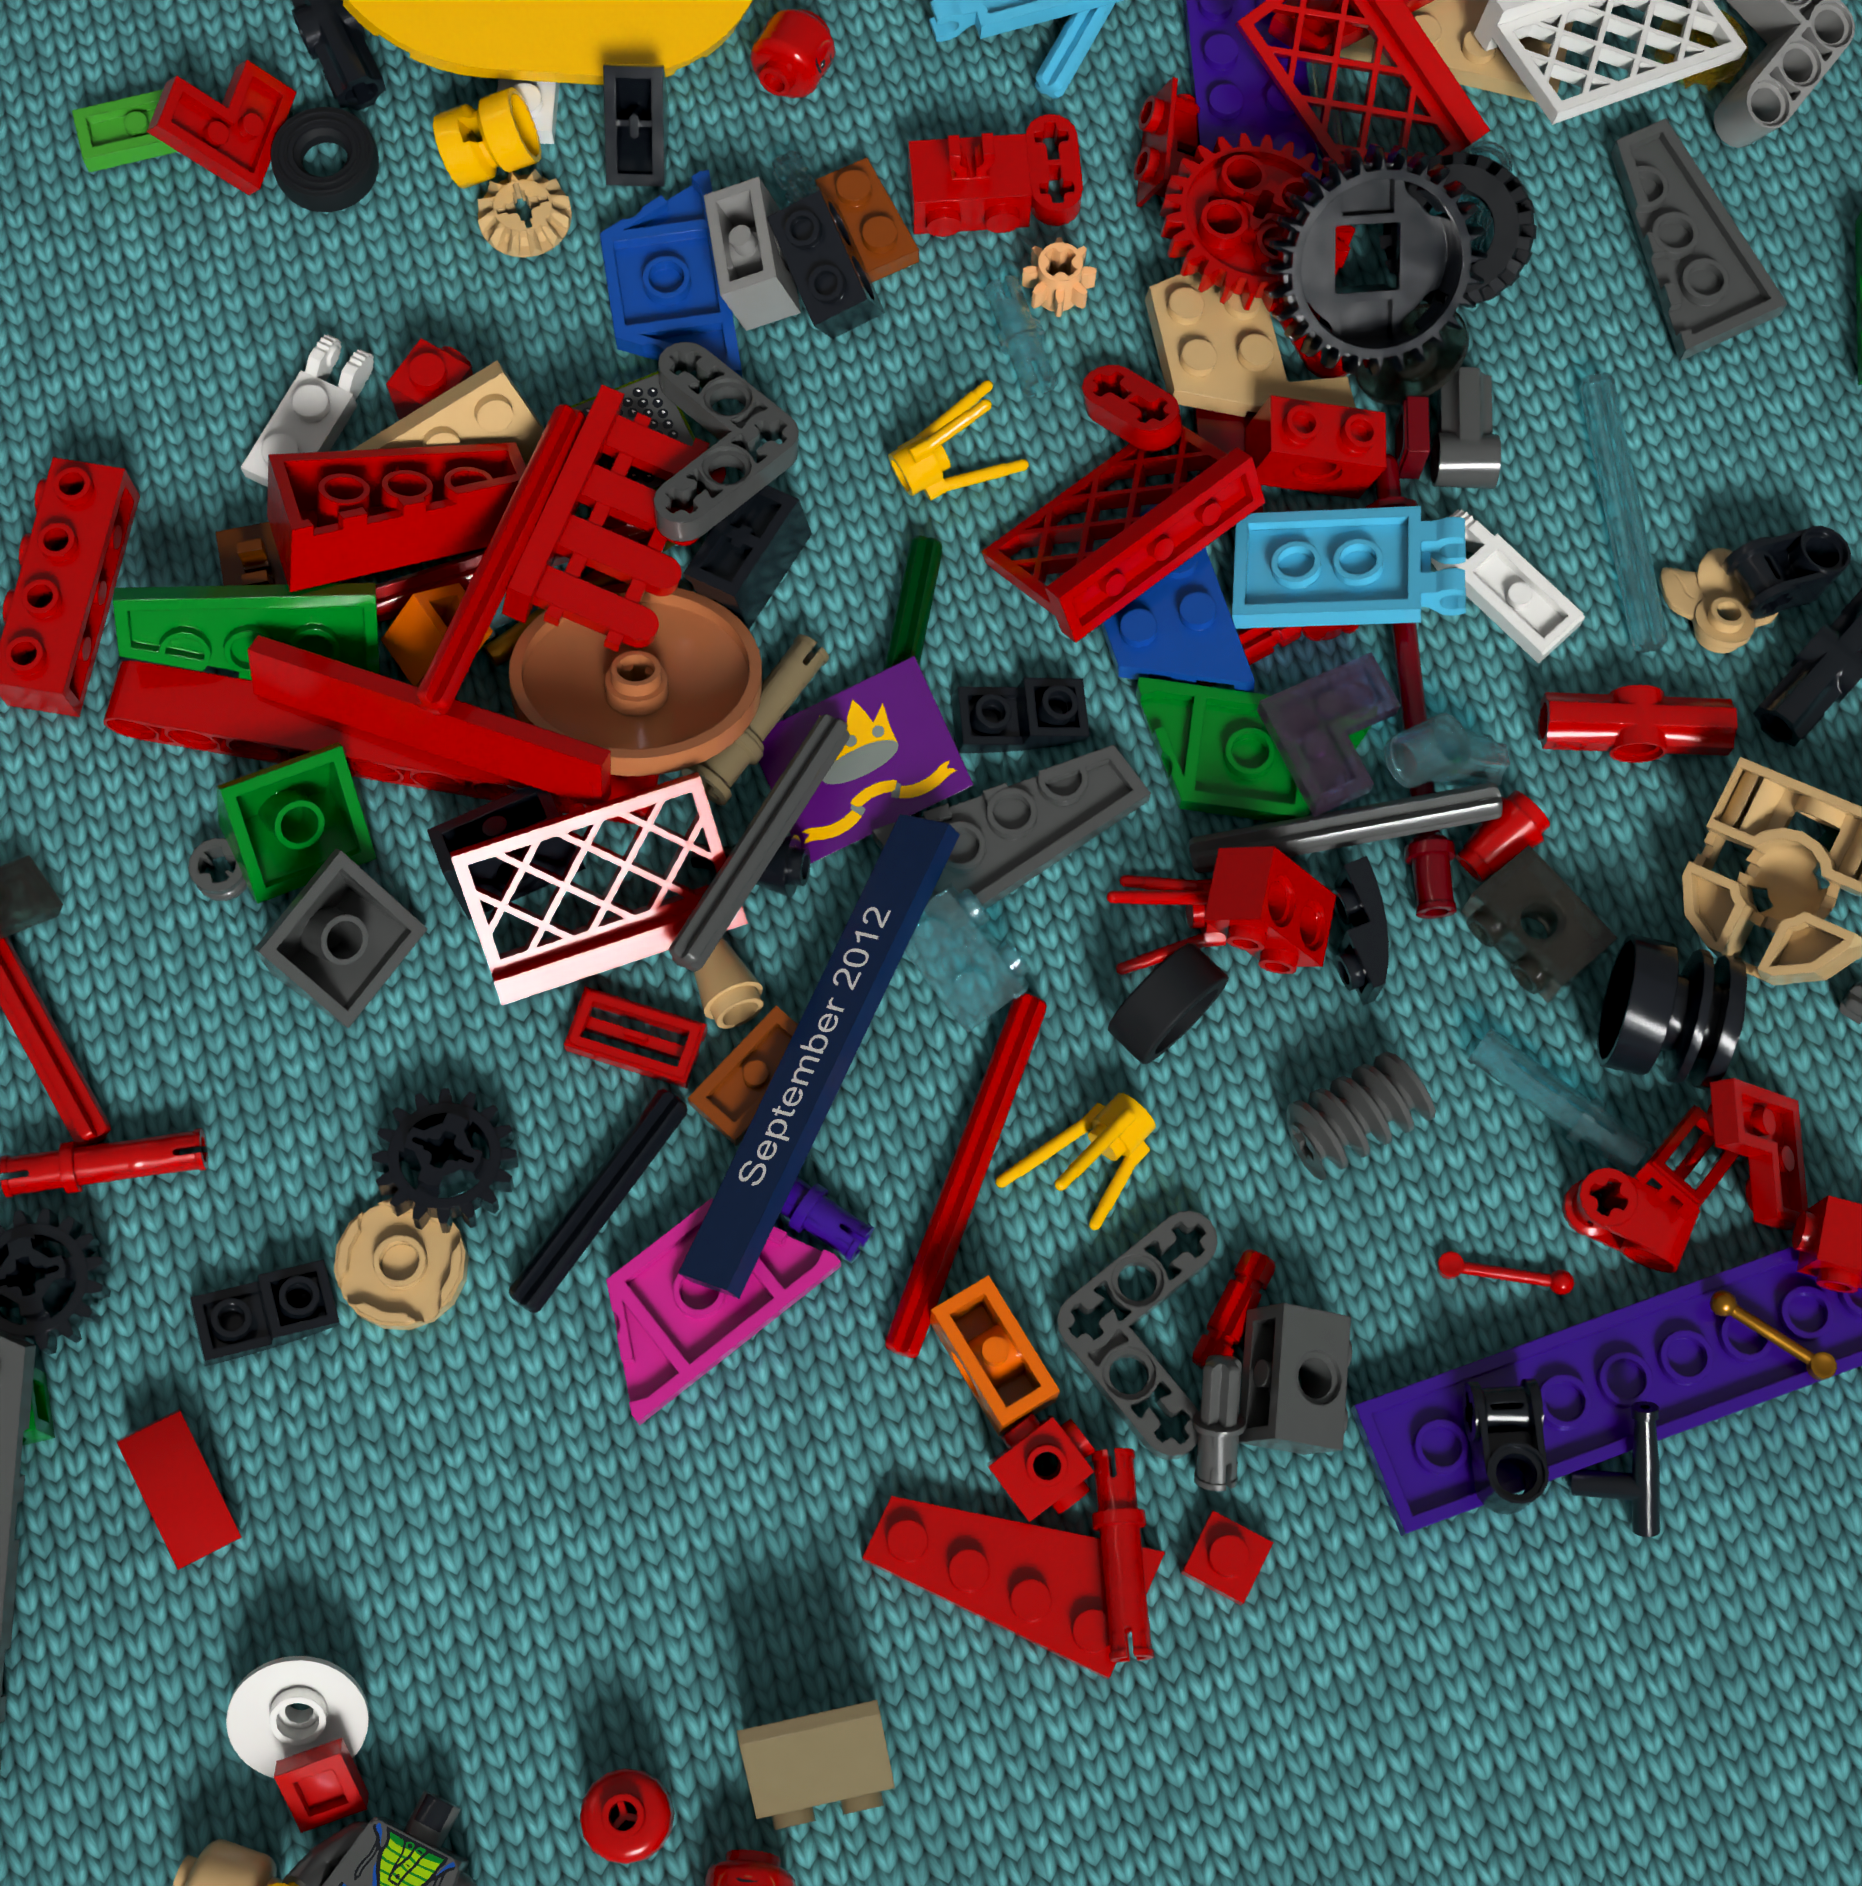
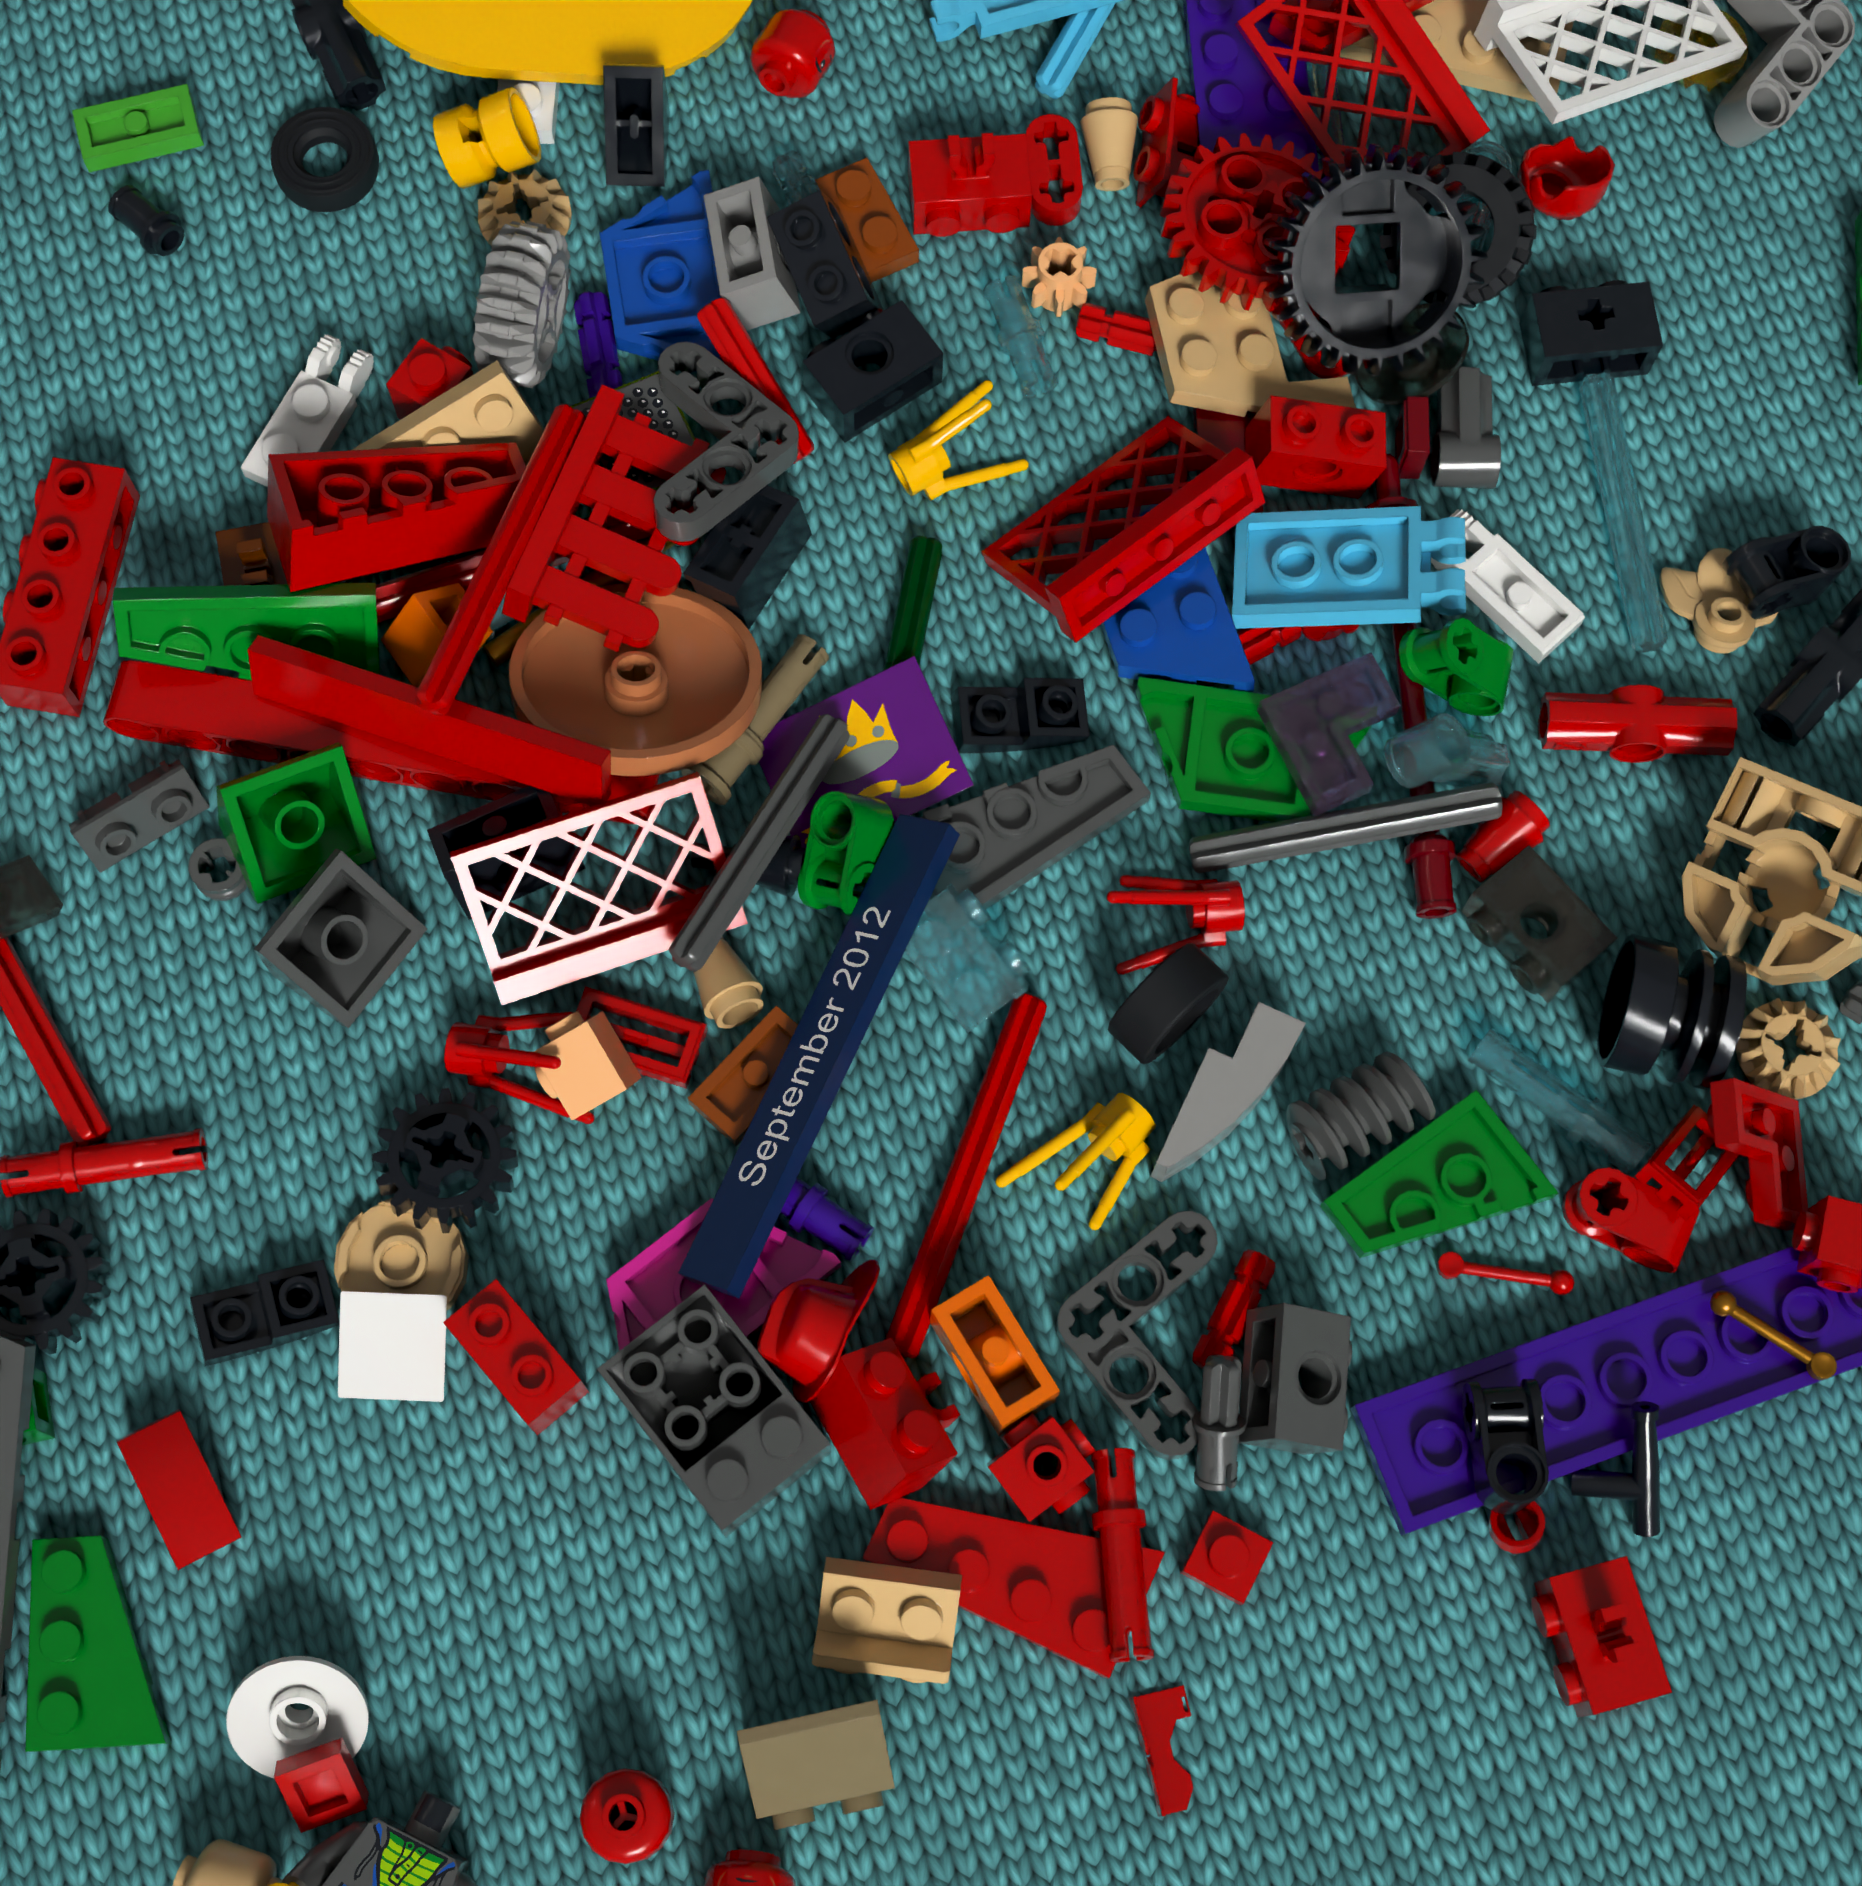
red plate [147,60,297,195] -> none
black axle [509,1089,688,1313] -> none
red beam [1082,365,1182,451] -> none
red brick [1204,846,1336,974] -> none
black slope [1332,856,1389,1006] -> none
dark grey wing [1611,118,1787,361] -> none
none -> green wing [25,1536,172,1752]
none -> dark grey hinge [68,759,210,873]
none -> black pin [108,185,184,256]
none -> white sticker [338,1291,447,1402]
none -> red brick [443,1279,589,1436]
none -> red plant [444,1012,595,1124]
none -> light grey gear [472,221,571,389]
none -> light nougat brick [534,1011,642,1120]
none -> dark purple axle [574,291,623,400]
none -> dark grey slope [597,1284,831,1537]
none -> red axle [697,297,814,464]
none -> red piece [757,1260,880,1403]
none -> green piece [798,791,894,916]
none -> black brick [803,300,943,443]
none -> red brick [810,1338,960,1510]
none -> tan bracket [812,1557,962,1684]
none -> red axle [1076,303,1157,356]
none -> tan cone [1080,97,1138,191]
none -> red piece [1129,1685,1194,1817]
none -> light grey slope [1150,1002,1306,1182]
none -> green wing [1320,1090,1558,1258]
none -> green piece [1399,618,1514,716]
none -> red hinge [1489,1501,1545,1554]
none -> red hair [1516,136,1615,220]
none -> black brick [1519,280,1663,386]
none -> red brick [1531,1556,1672,1717]
none -> tan gear [1736,998,1841,1099]

